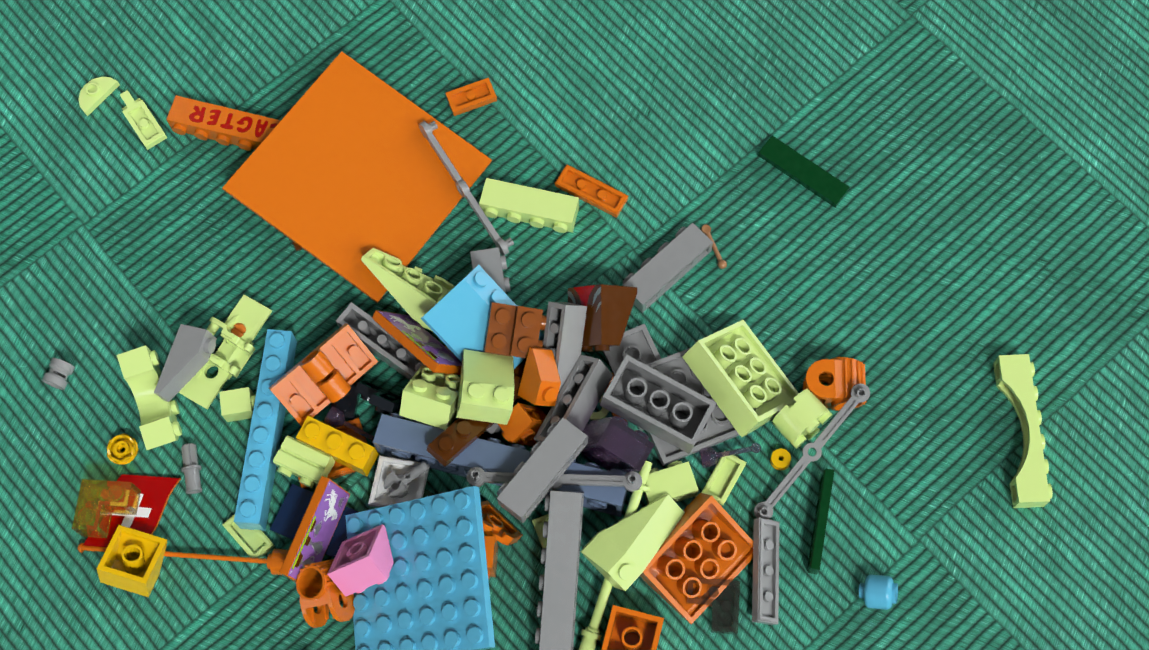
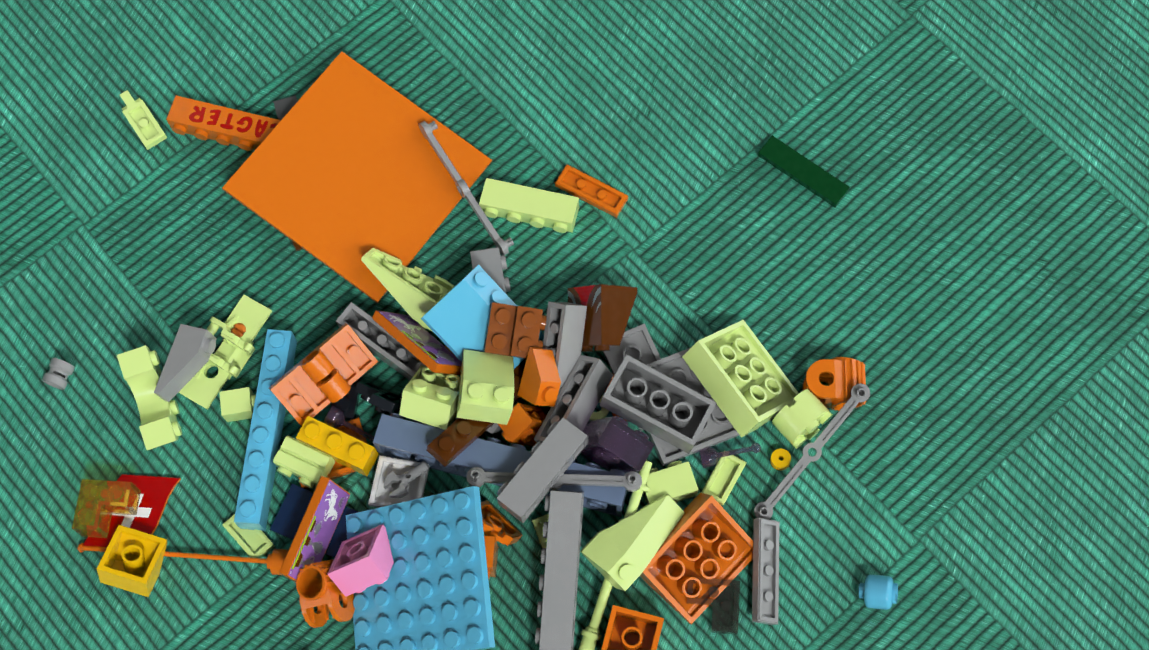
yellowish green plate [78,77,120,117] -> none
yellow plate [107,434,138,465] -> none
light grey axle [181,443,202,494] -> none
orange plate [445,77,497,116] -> none
light grey brick [622,223,713,313] -> none
medium nougat hinge [701,225,727,269] -> none
dark green tile [807,468,834,575] -> none
yellowish green arch [993,354,1053,508] -> none
none -> dark grey tile [273,95,298,120]

